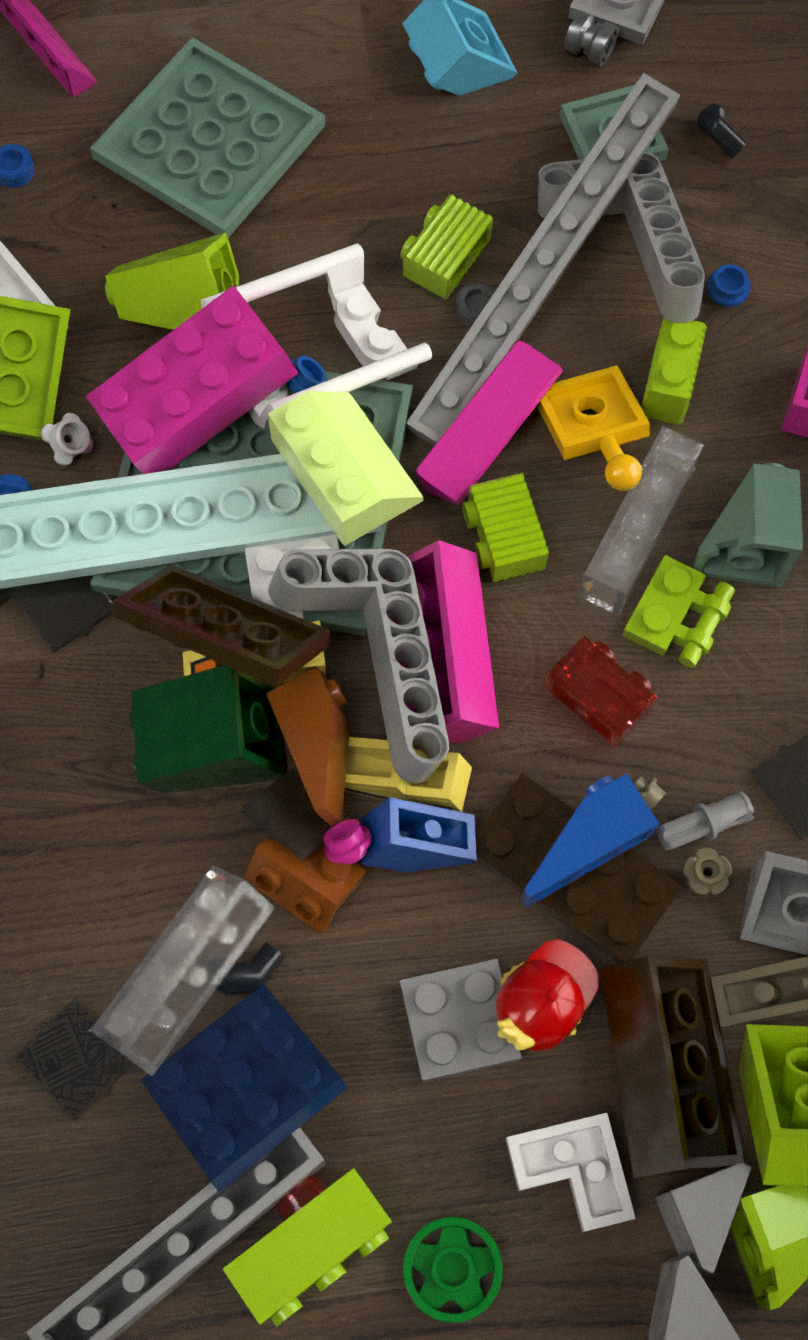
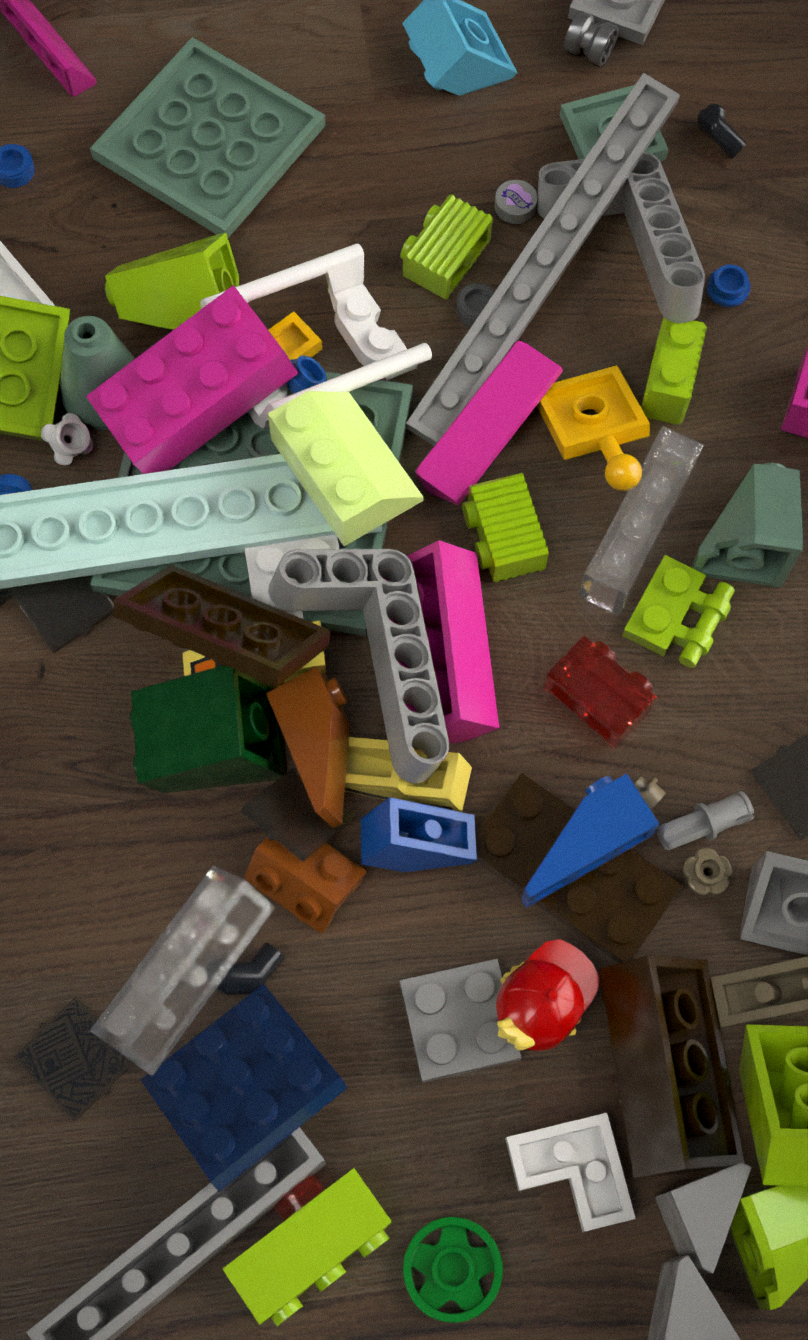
dark pink plate [323,819,373,864] -> none
none -> sand green cone [59,316,135,431]
none -> yellow plate [268,311,322,360]
none -> light grey tile [494,180,538,224]

